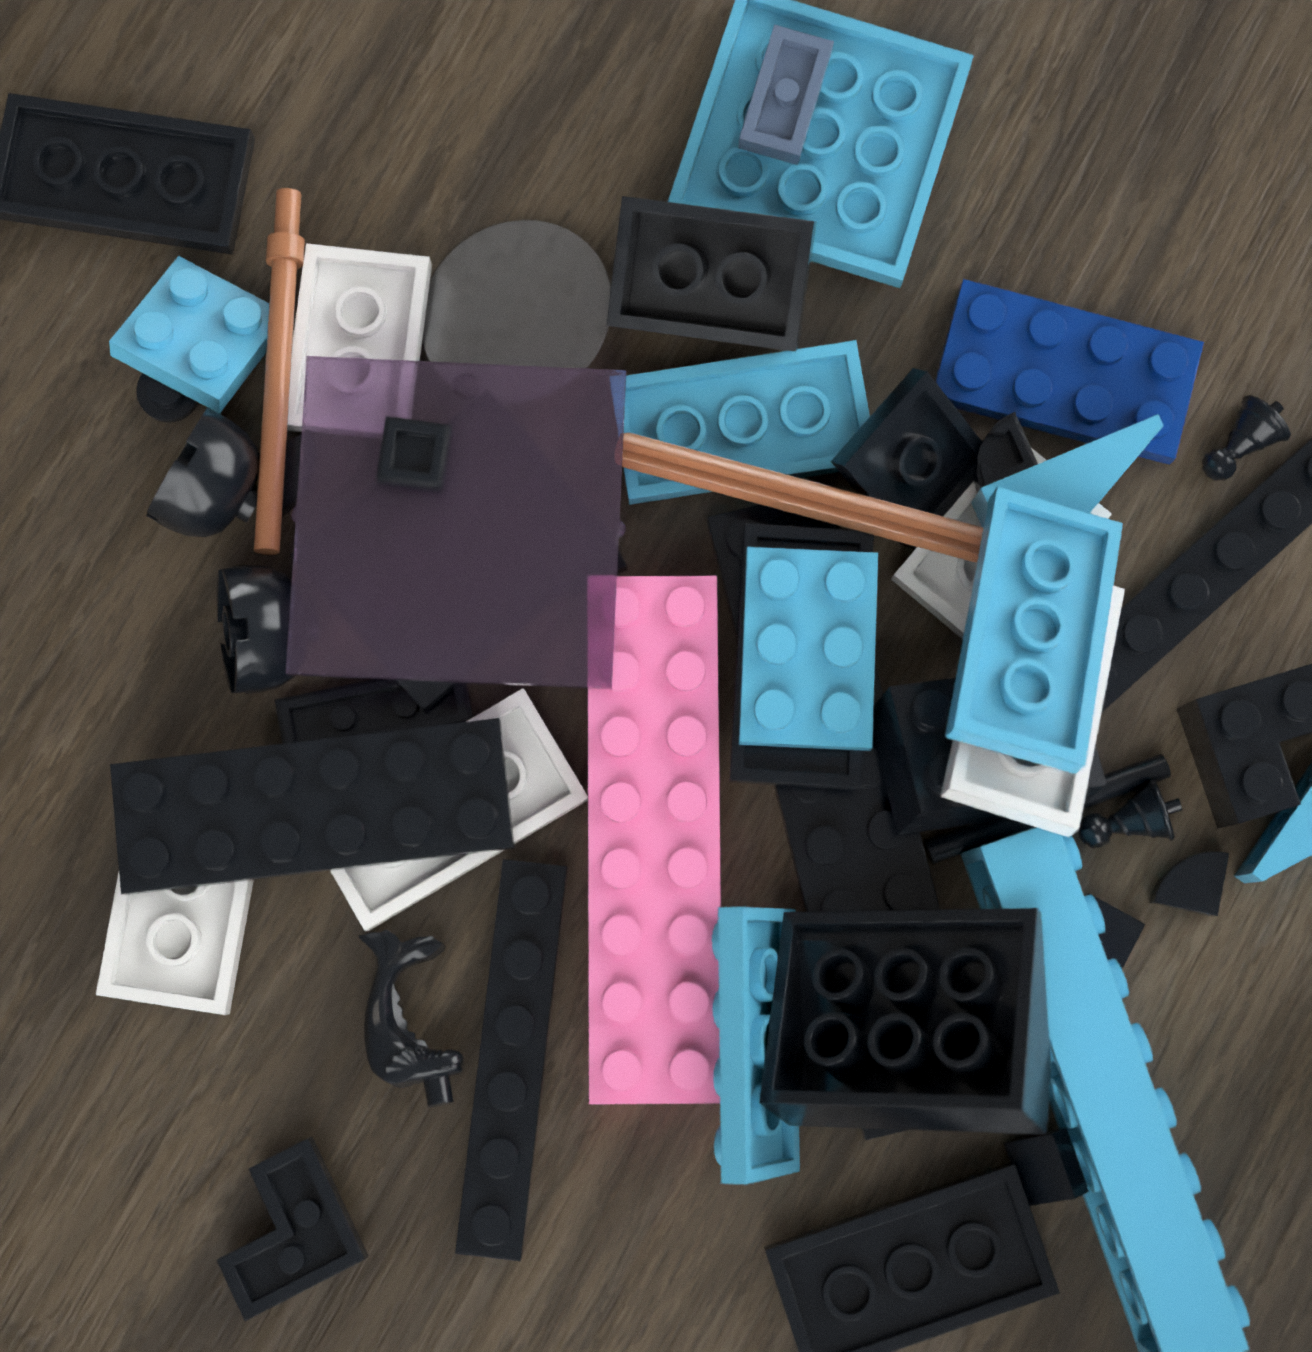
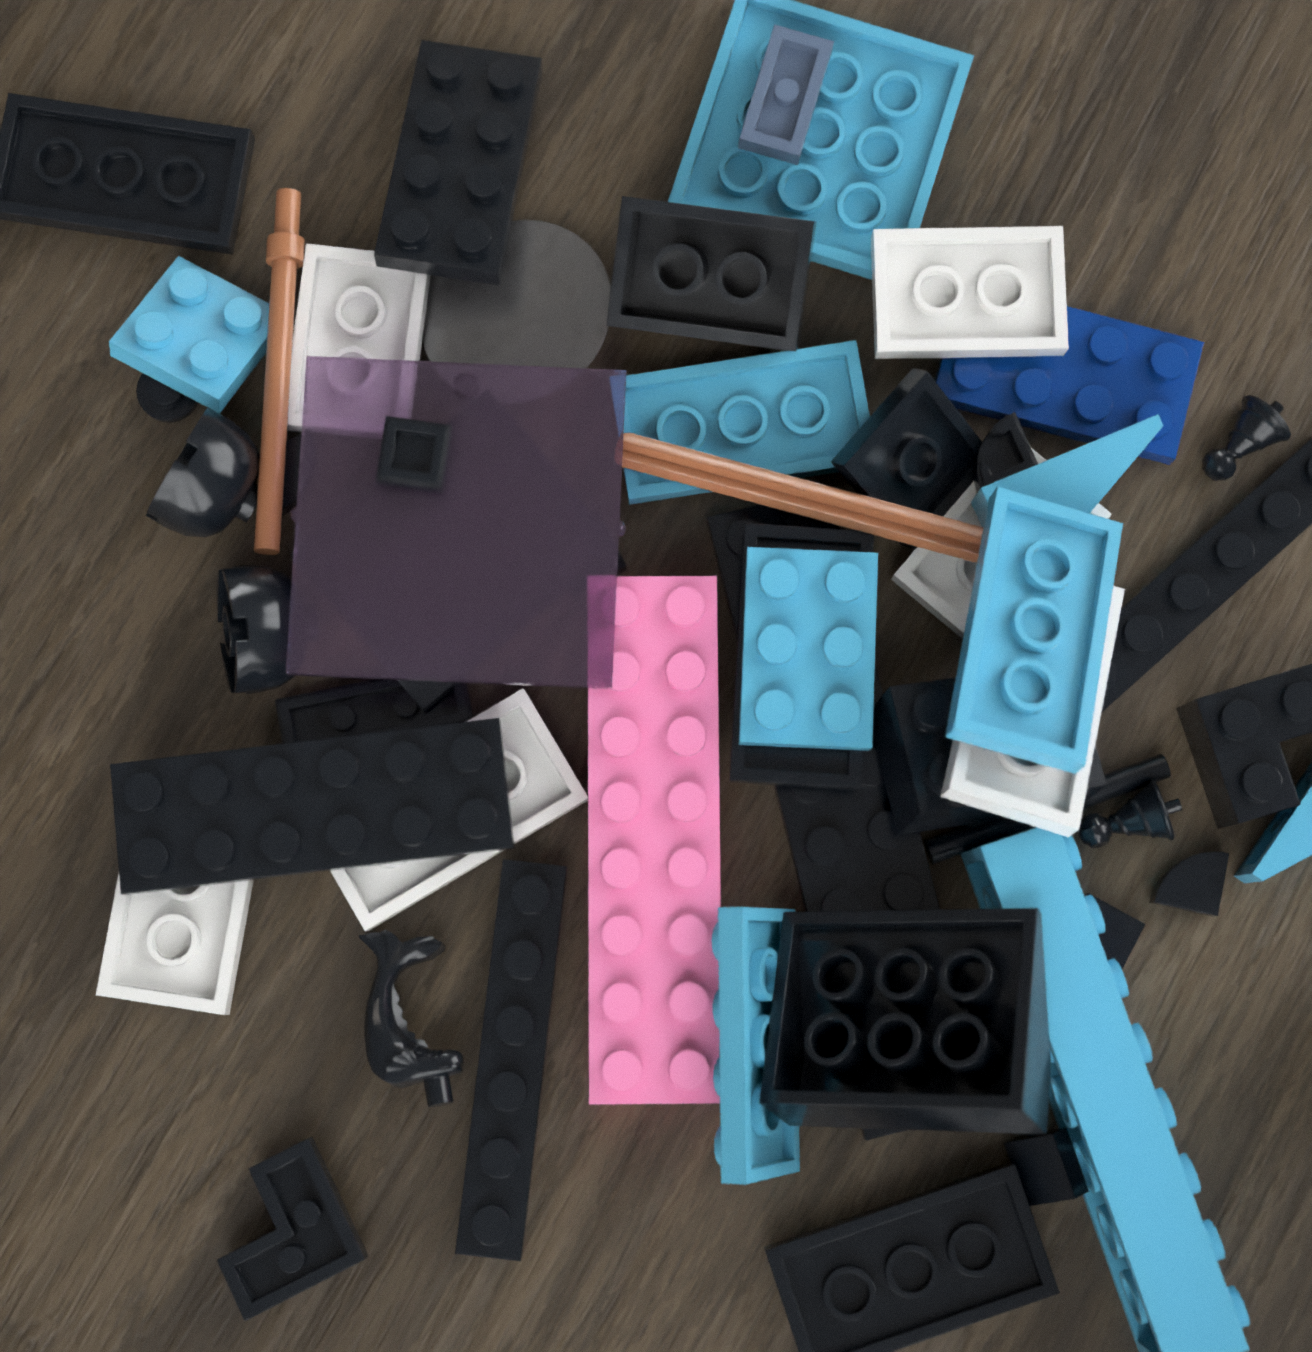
none -> black plate [374,40,542,286]
none -> white plate [871,226,1069,359]

